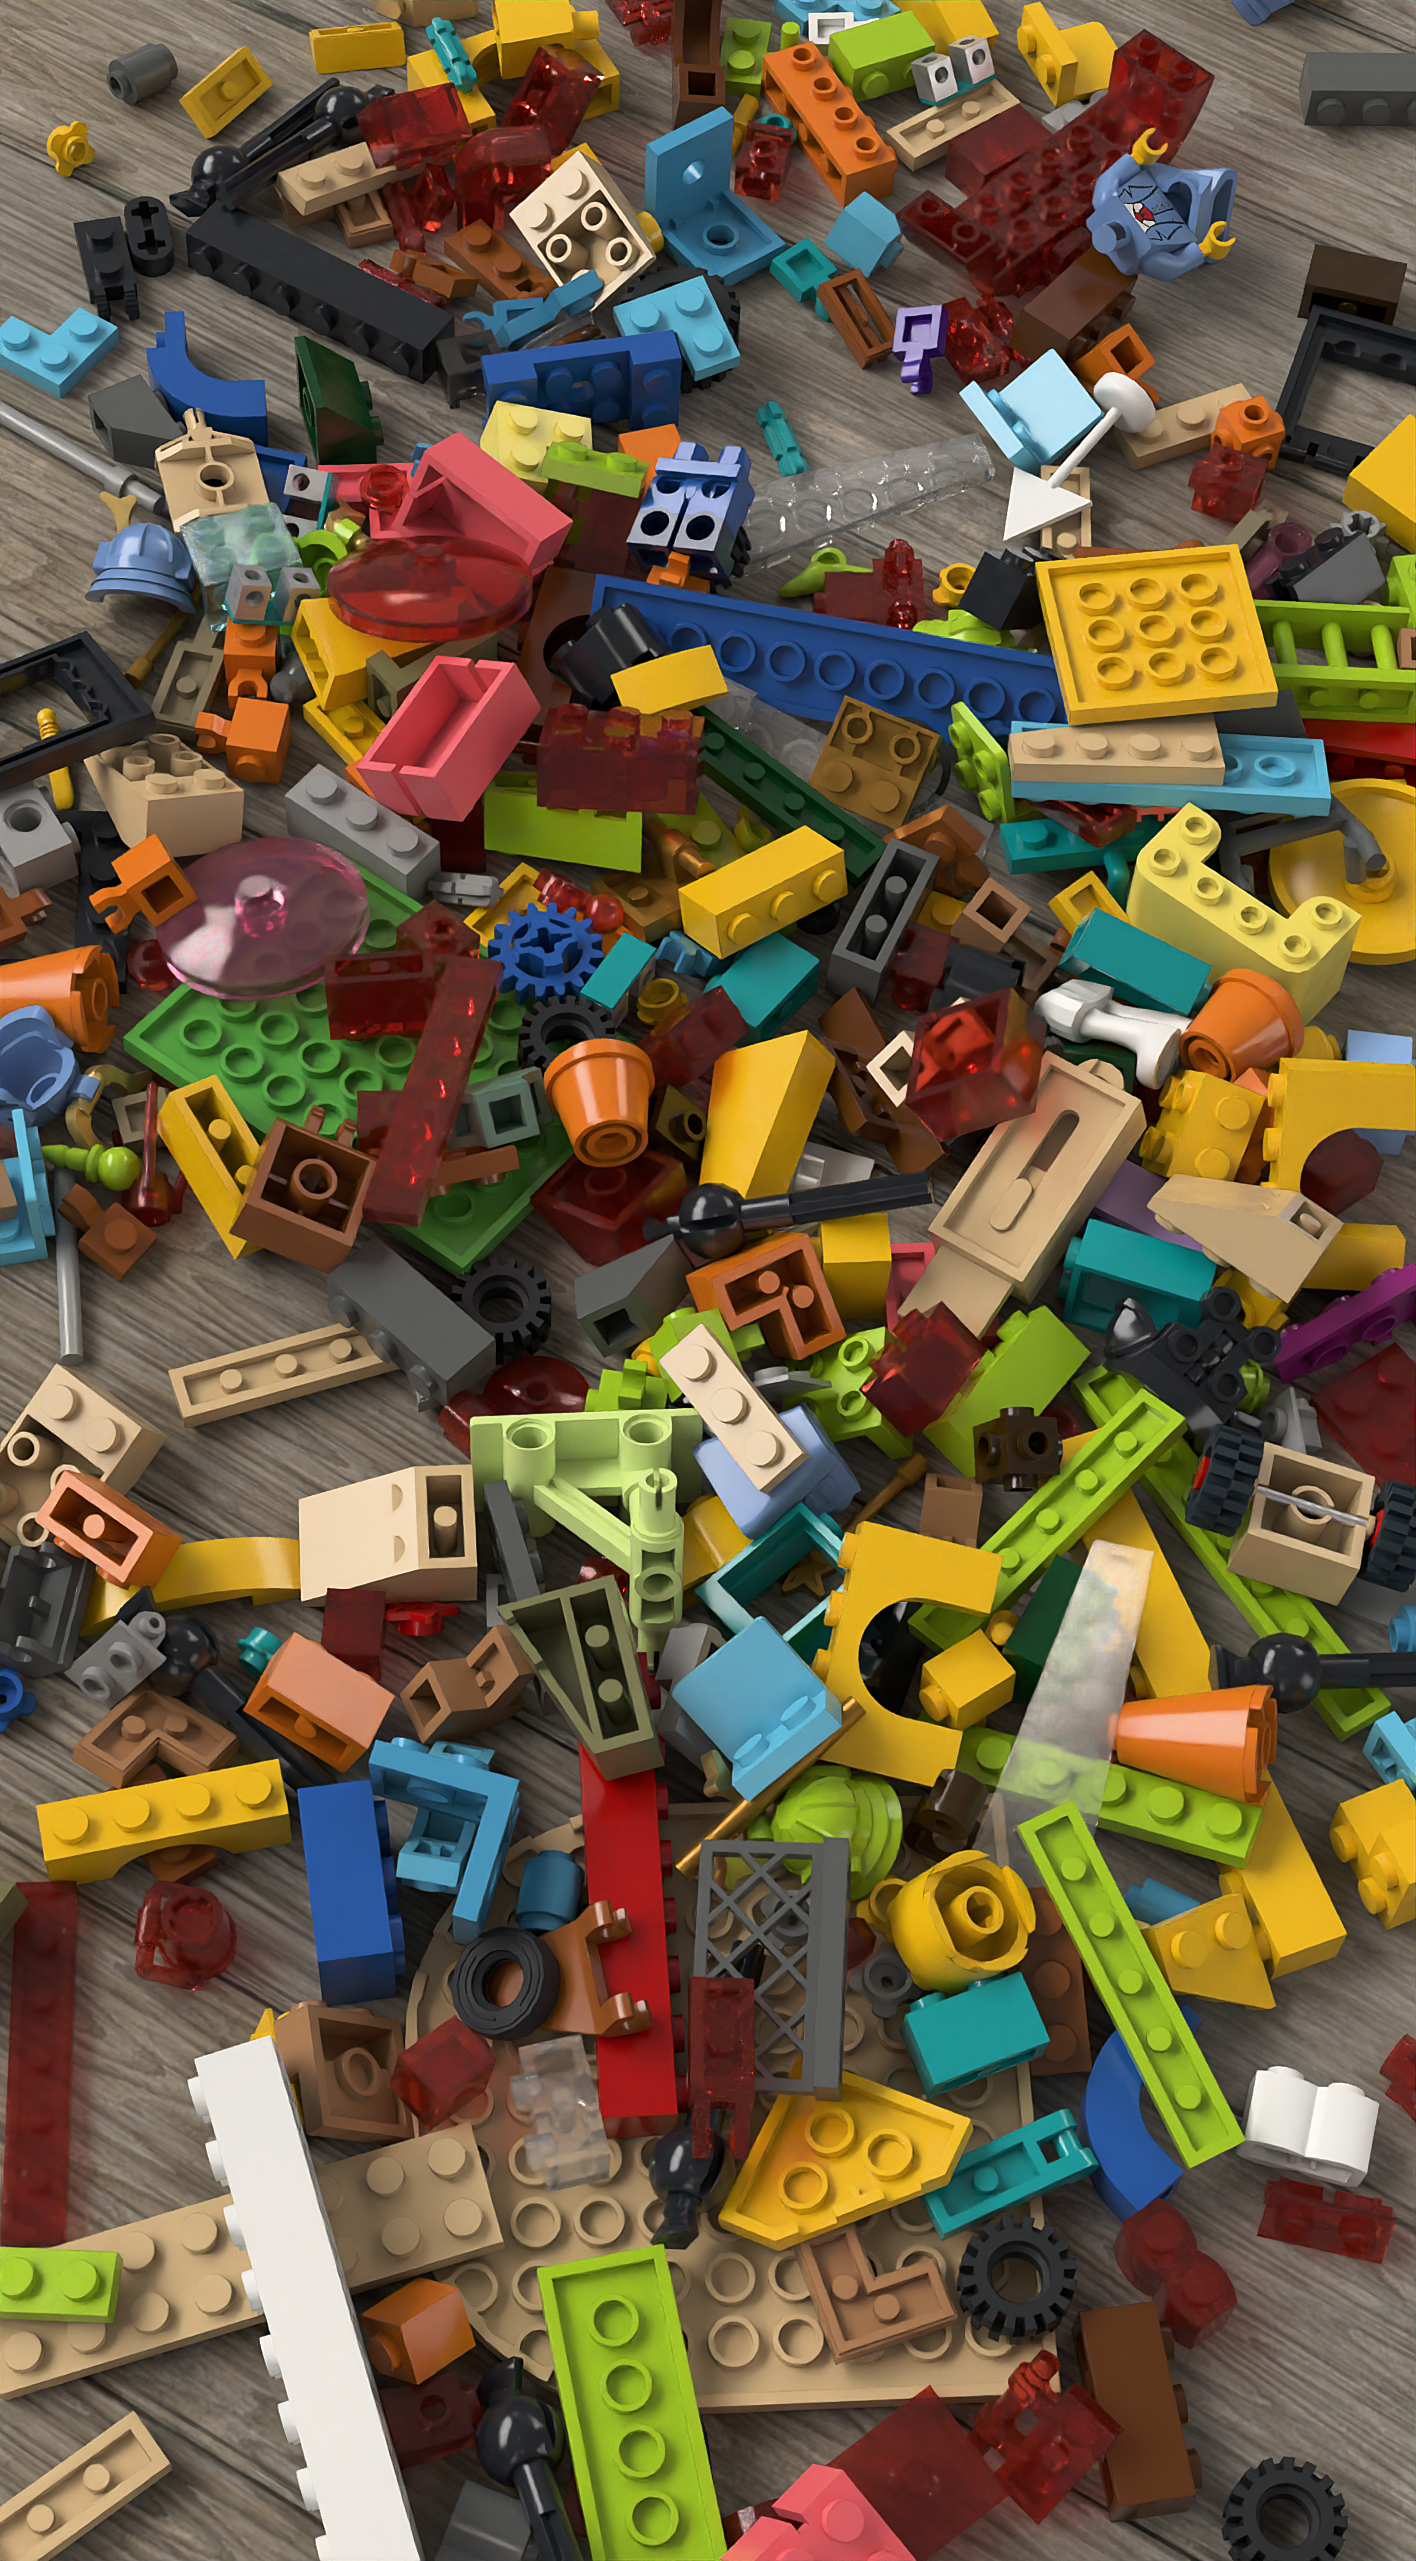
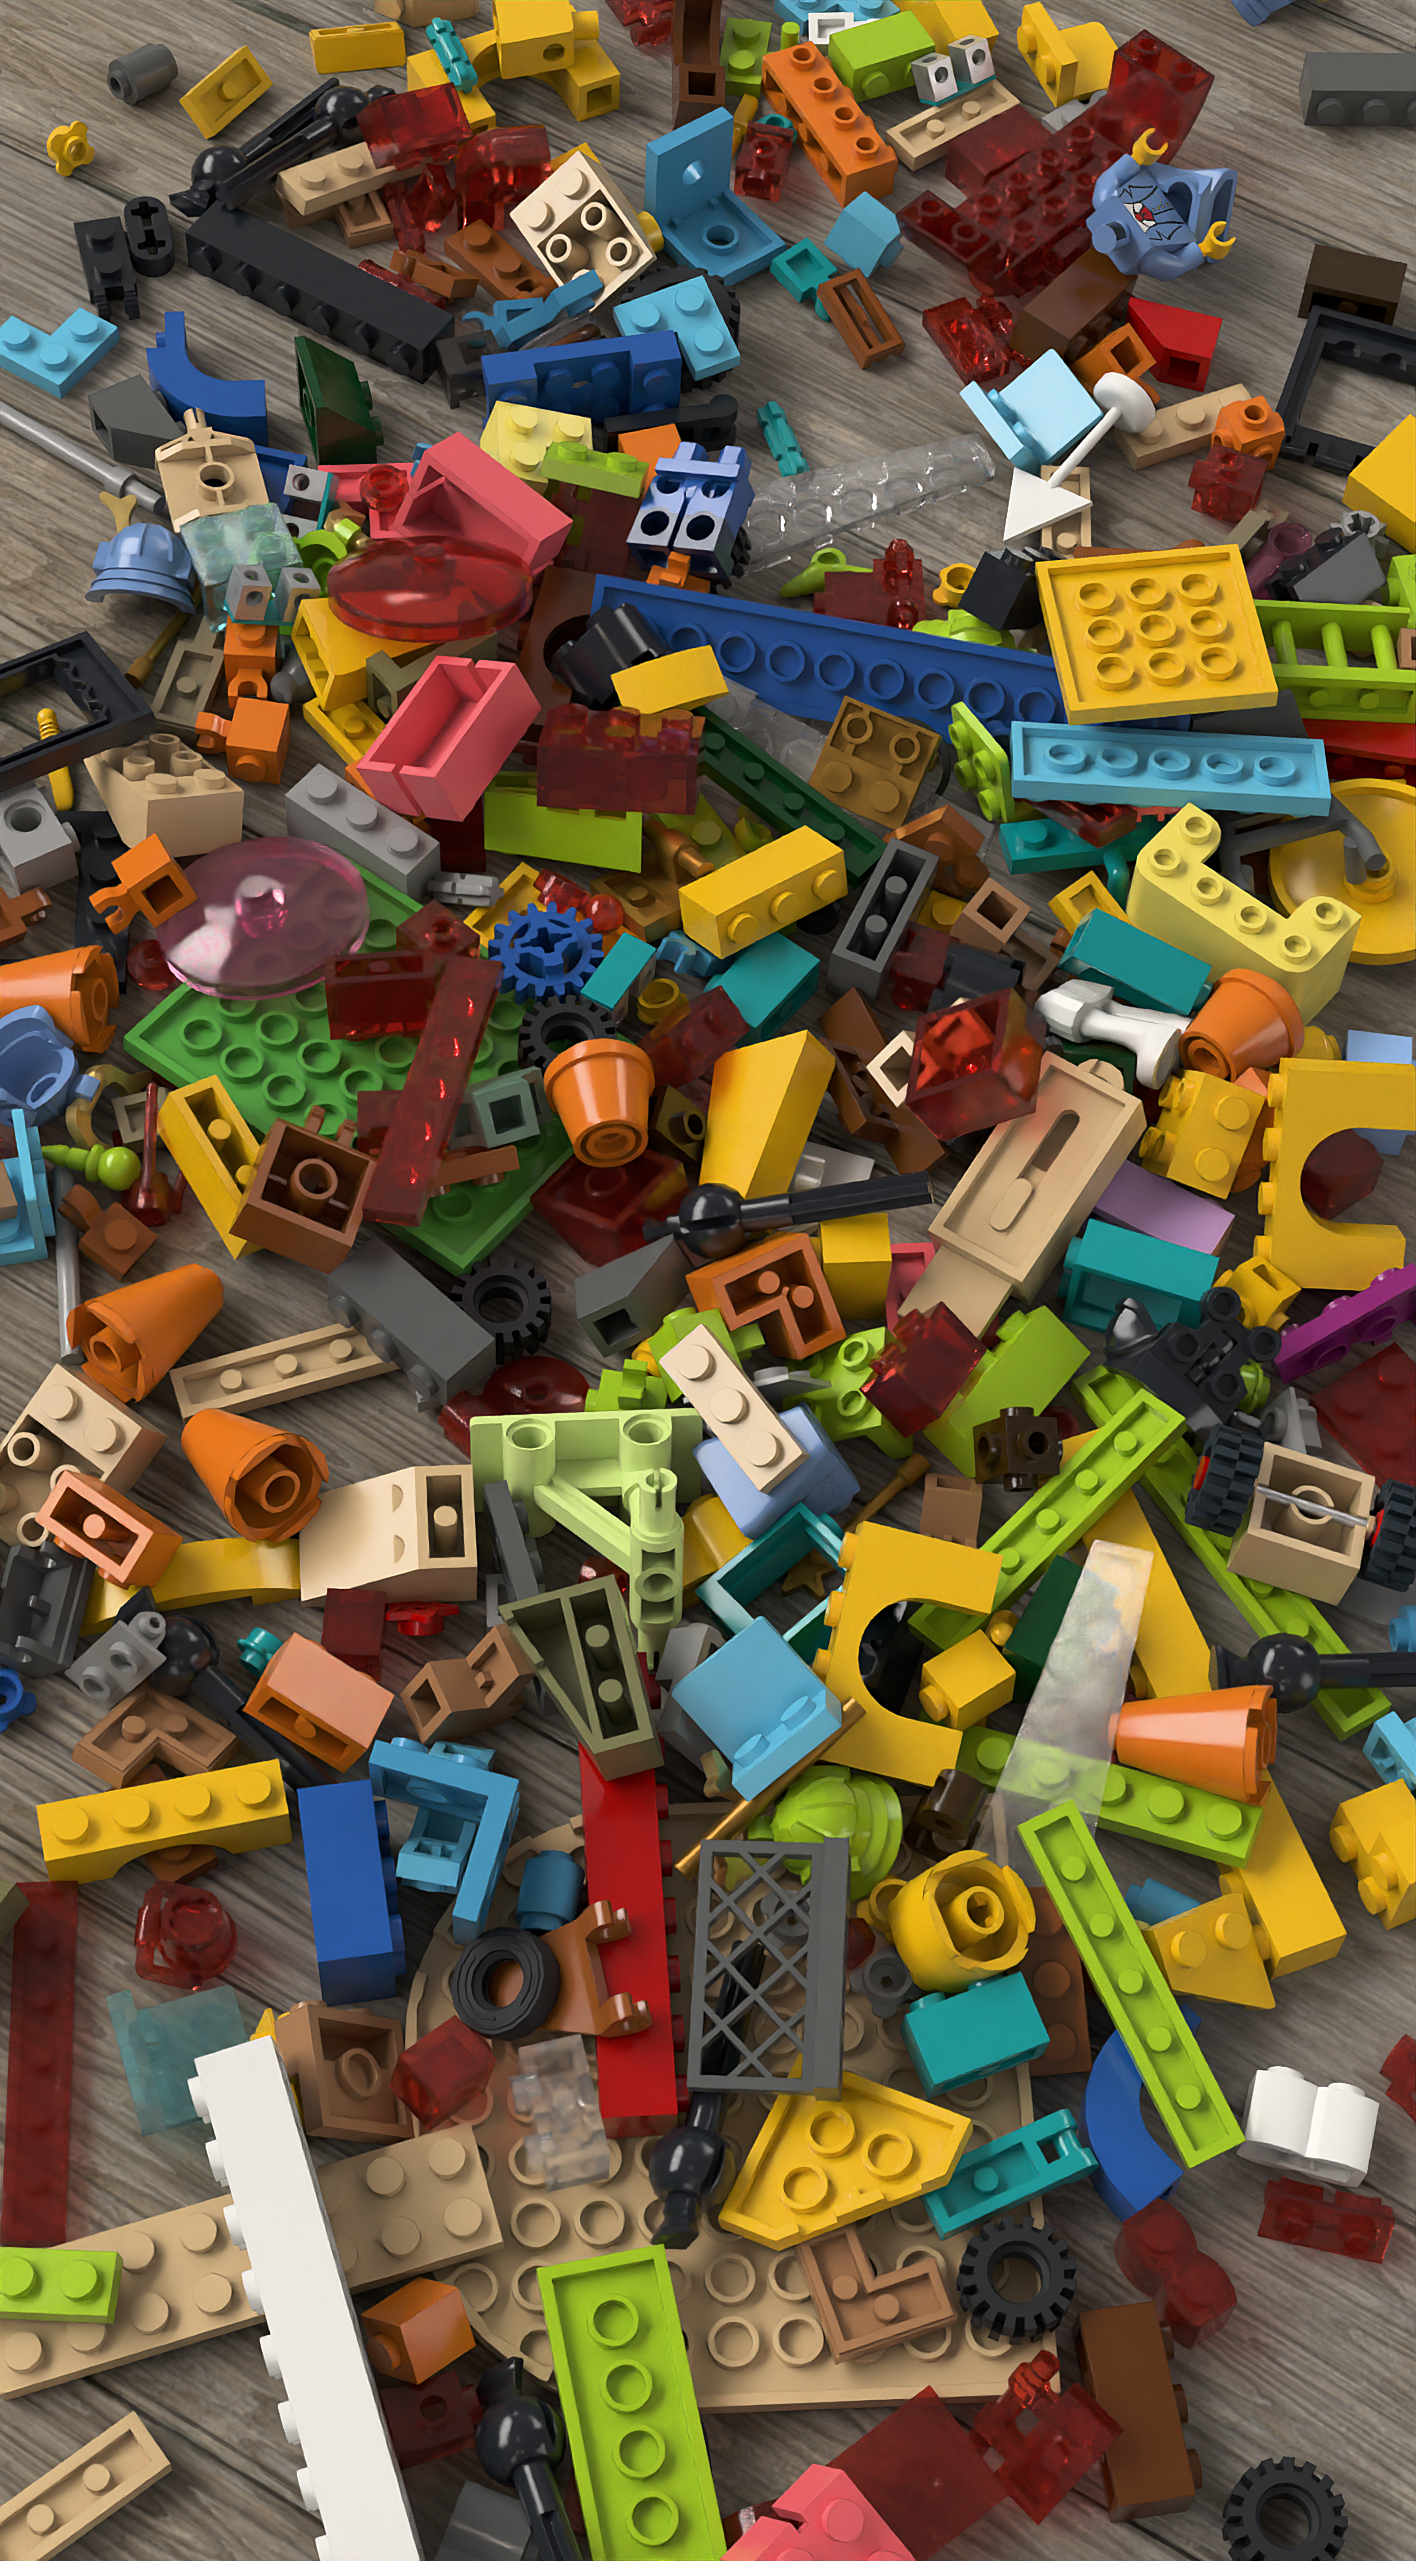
clear red brick [499,45,604,156] -> none
clear red hinge [688,1976,755,2160] -> none
plate [893,304,949,395] -> none
tan wing [1008,712,1225,786] -> none
tan slope [1146,1173,1345,1303] -> none
none -> orange cone [66,1263,224,1403]
none -> clear light blue bracket [105,1985,248,2137]
none -> orange cone [181,1408,329,1543]
none -> black plate [603,394,738,454]
none -> red slope [1125,297,1223,392]

